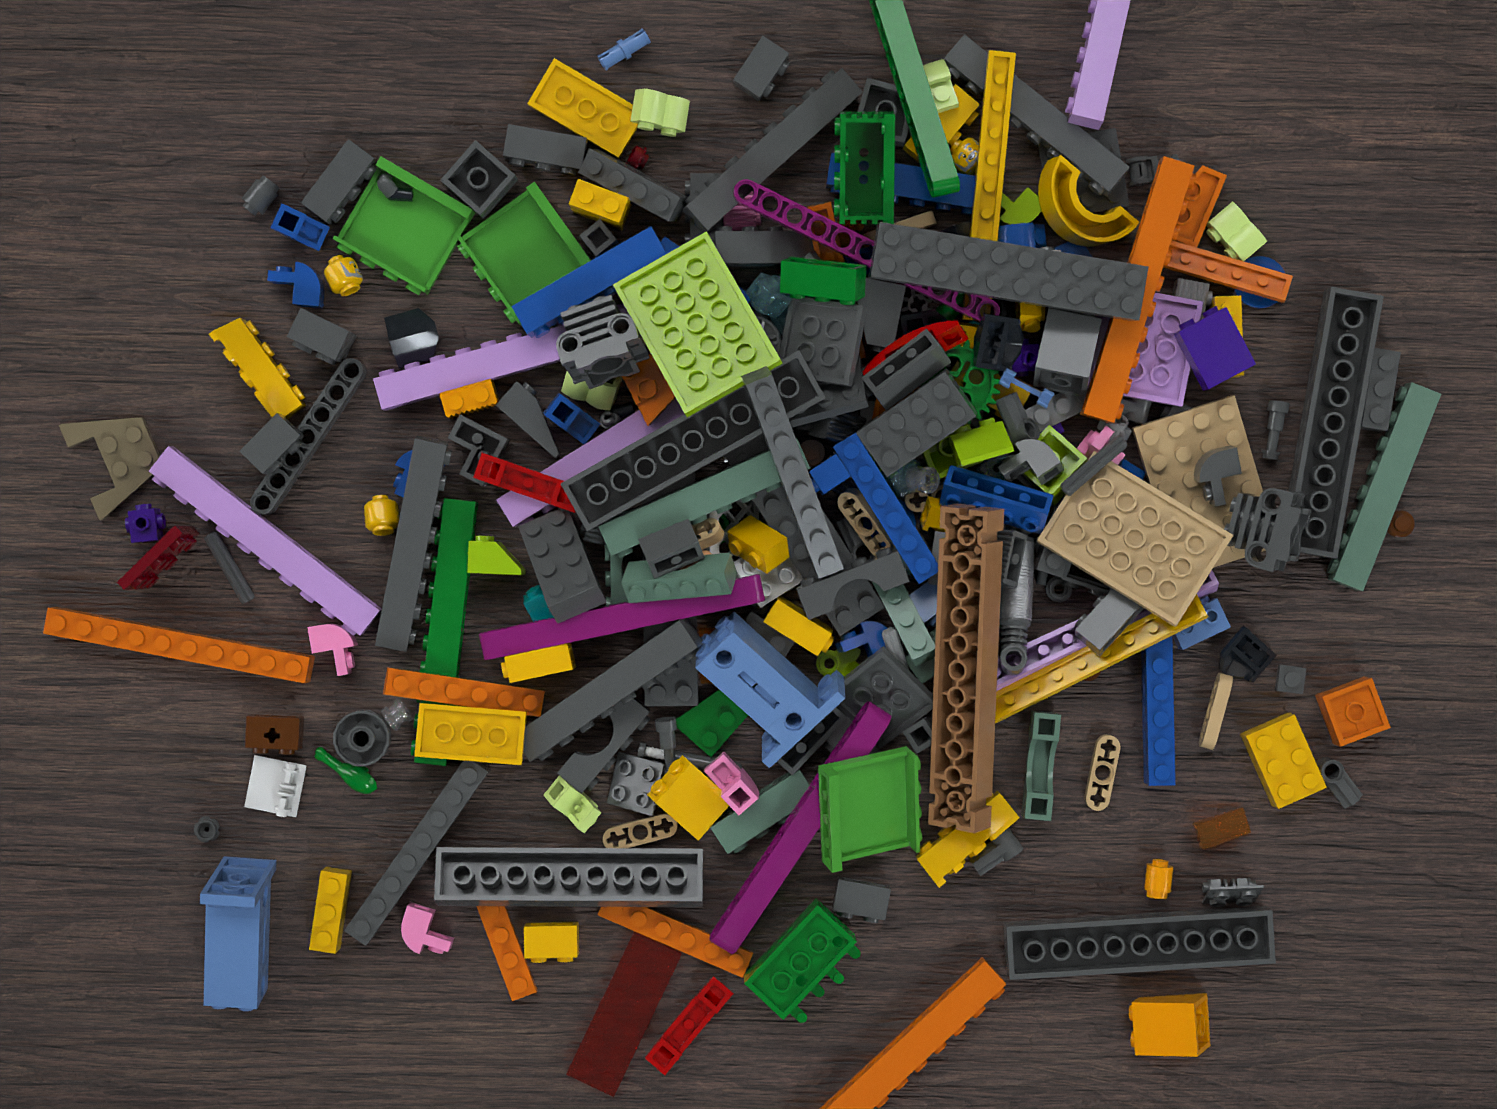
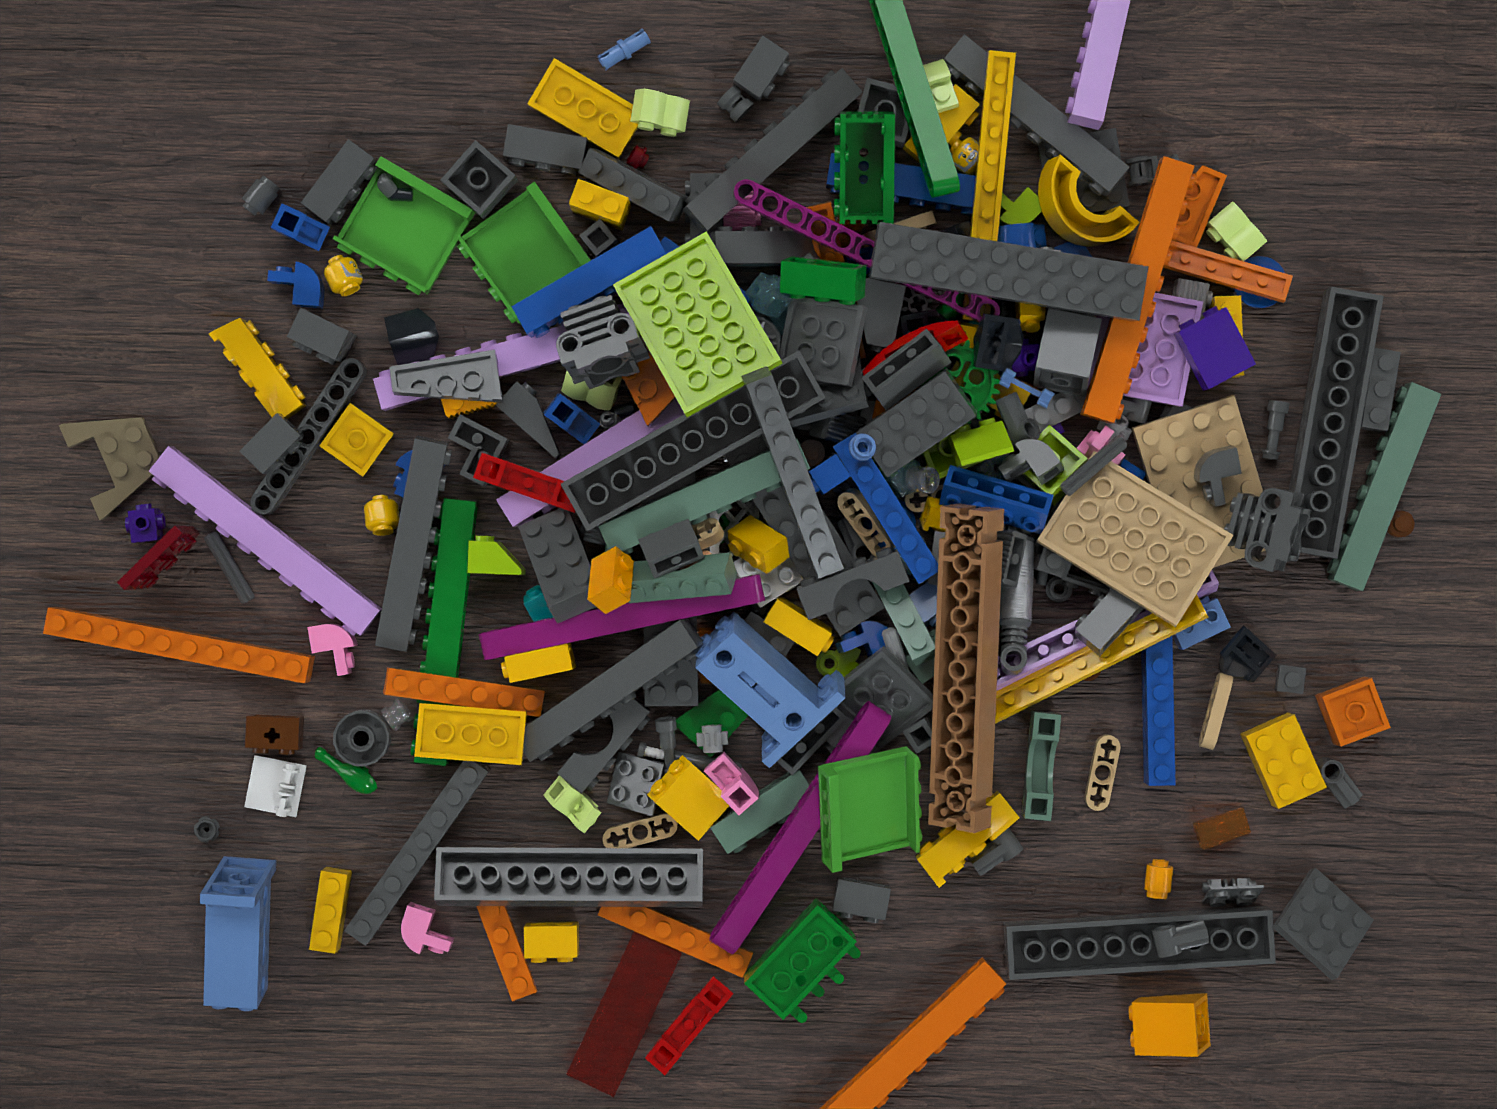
none -> yellow plate [319,403,394,476]
none -> wing [389,350,503,403]
none -> light orange brick [587,546,634,614]
none -> light grey gear [696,724,728,753]
none -> dark grey wheel [717,85,754,123]
none -> medium blue plate [849,434,876,461]
none -> dark grey piece [1152,920,1209,958]
none -> dark grey plate [1272,868,1374,980]

